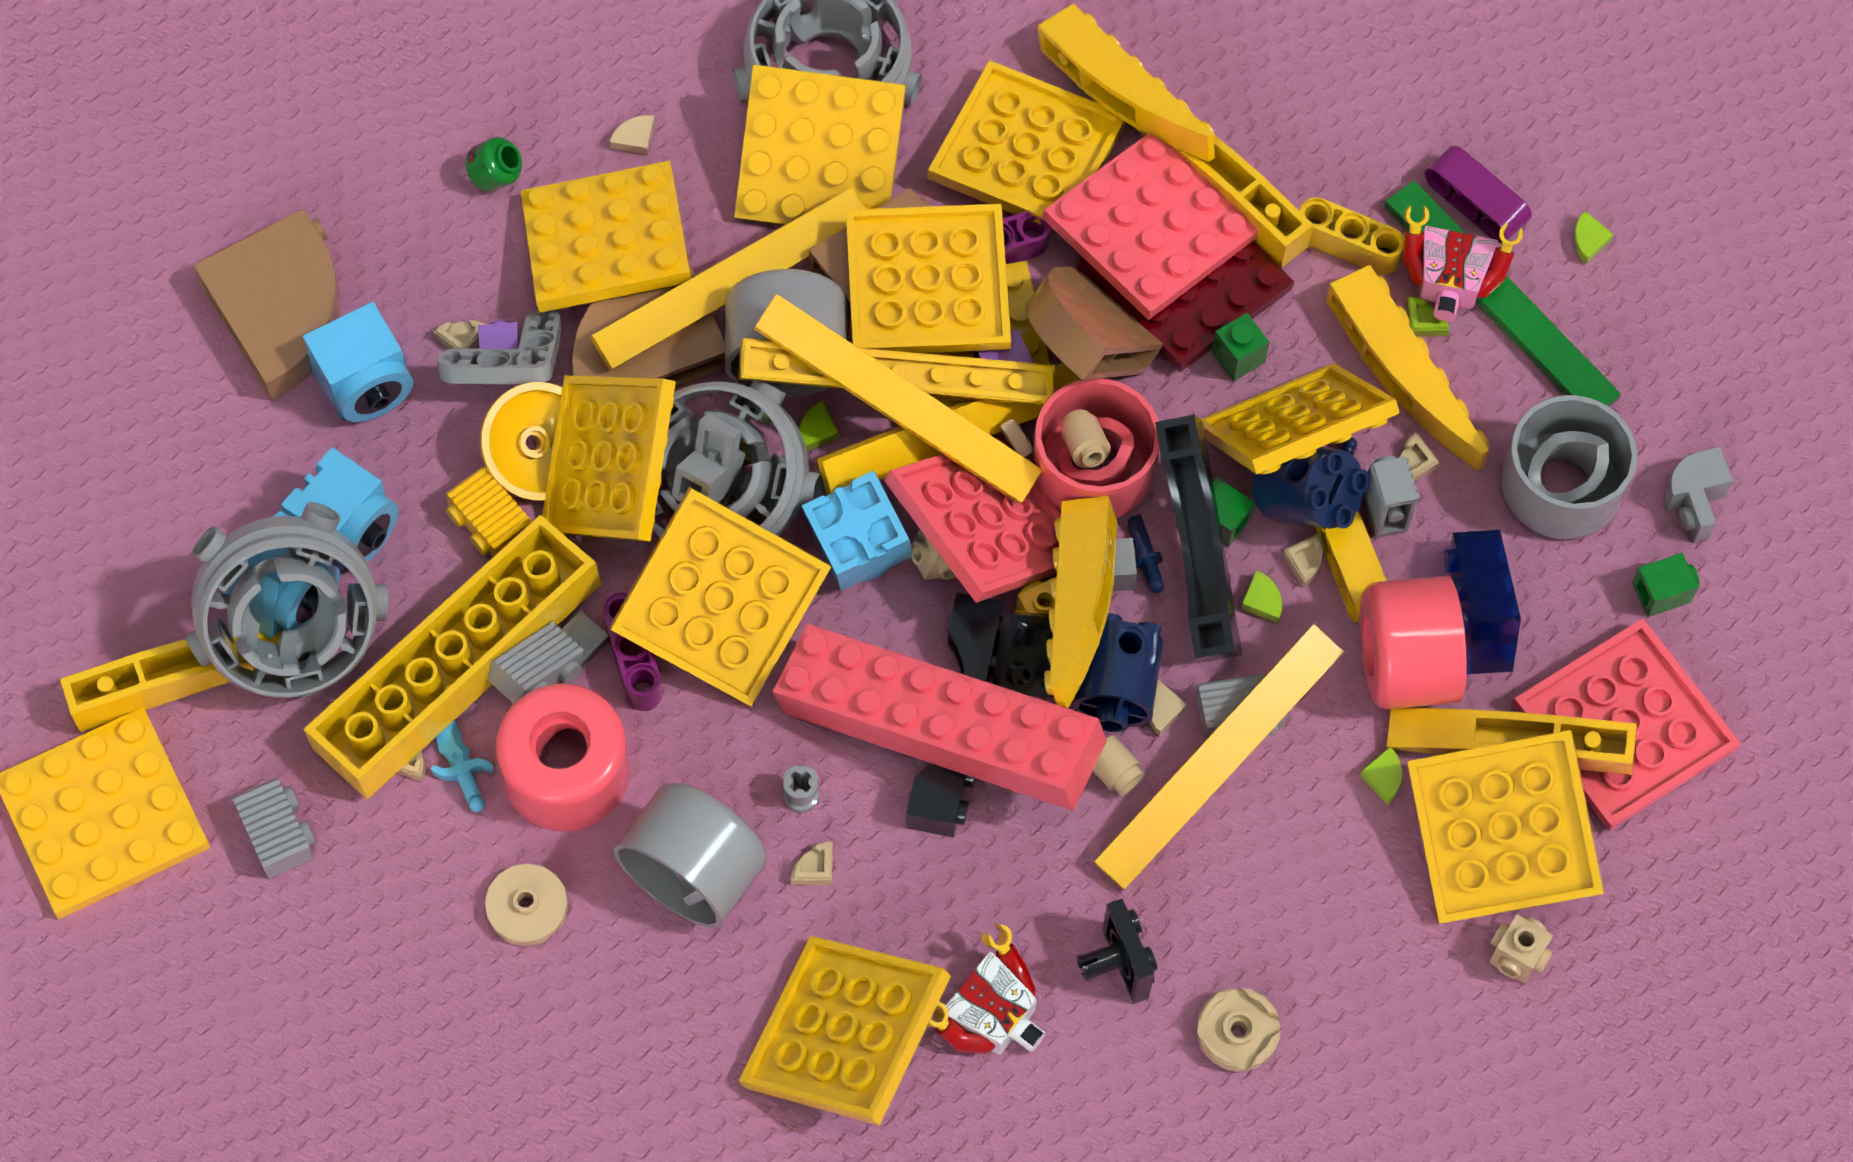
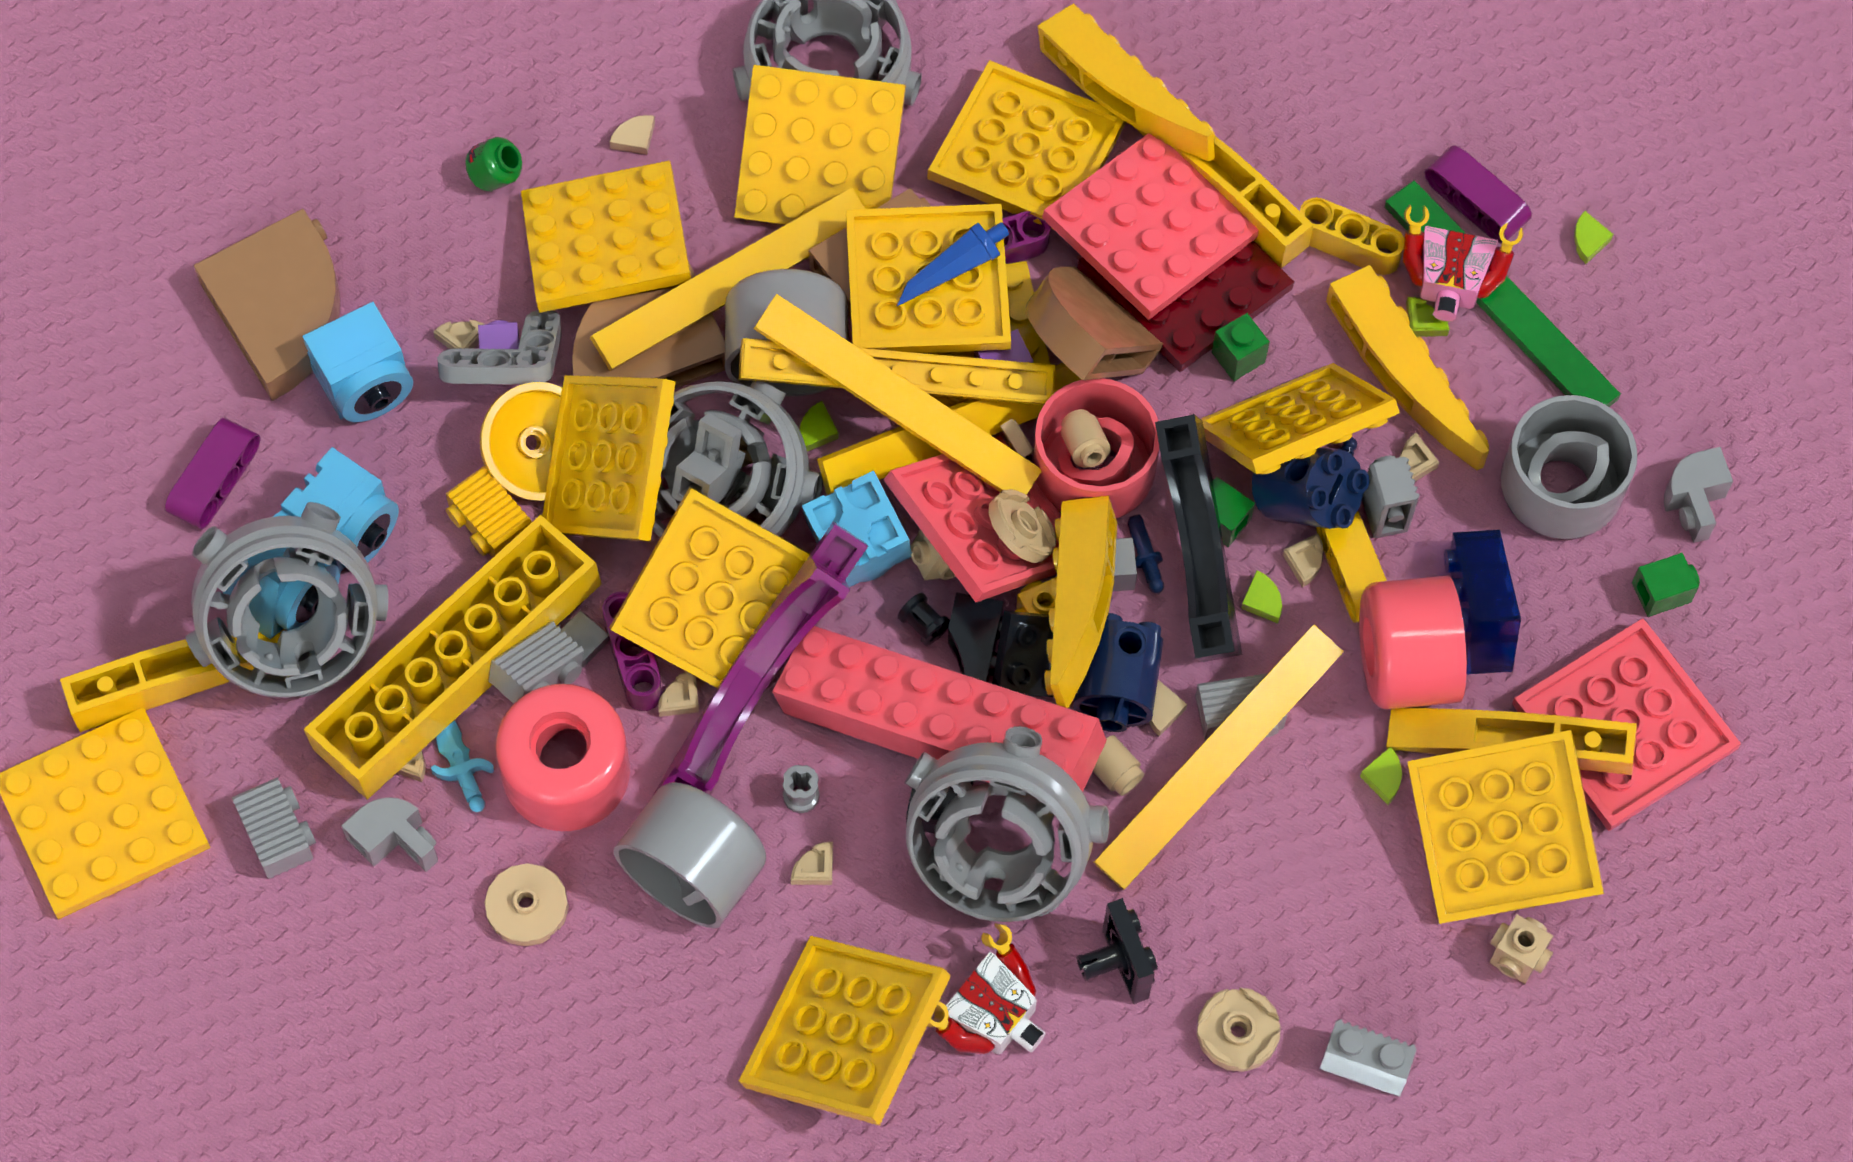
none -> magenta beam [165,418,260,529]
none -> light grey brick [341,798,438,872]
none -> magenta slope [652,521,868,797]
none -> tan tile [658,672,699,717]
none -> blue bar [897,222,1009,306]
none -> black bush [898,593,950,646]
none -> light grey piece [905,726,1109,922]
none -> tan plate [988,489,1056,563]
none -> light grey brick [1320,1019,1417,1097]

